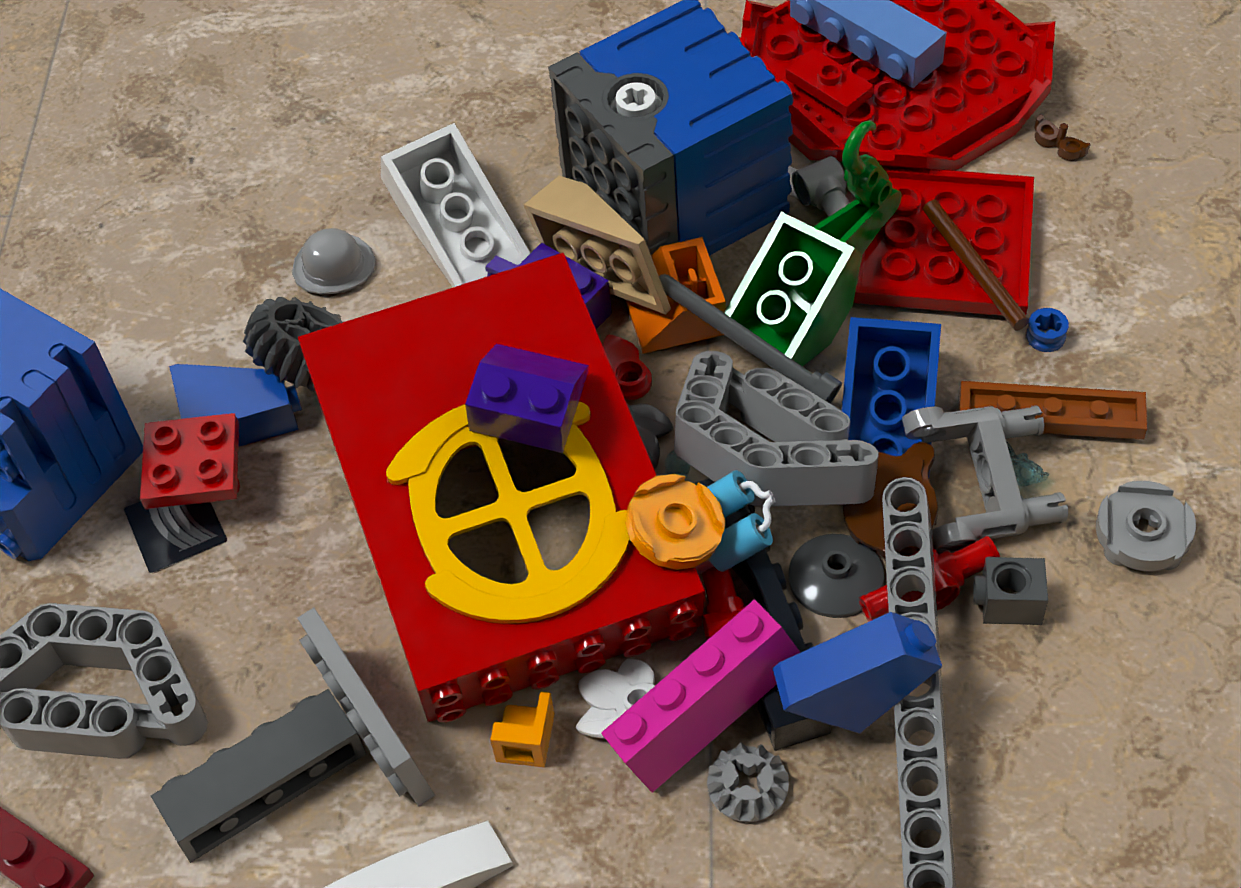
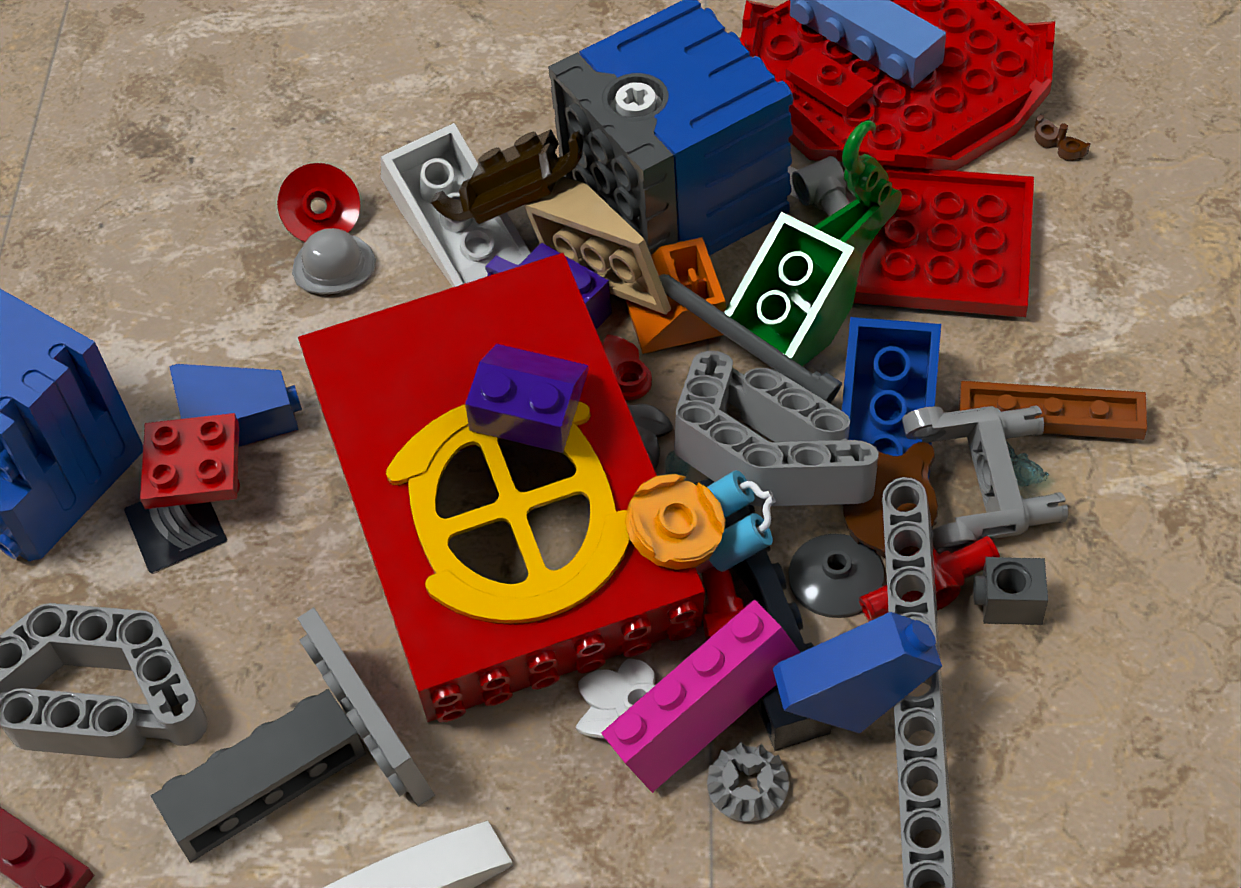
dark grey gear [243,297,343,392] -> none
light orange panel [490,692,555,767] -> none
reddish brown bar [923,200,1029,331] -> none
blue bush [1026,308,1069,352] -> none
light grey plate [1096,481,1196,571] -> none
none -> red dish [277,163,360,242]
none -> dark brown plate [431,129,584,225]

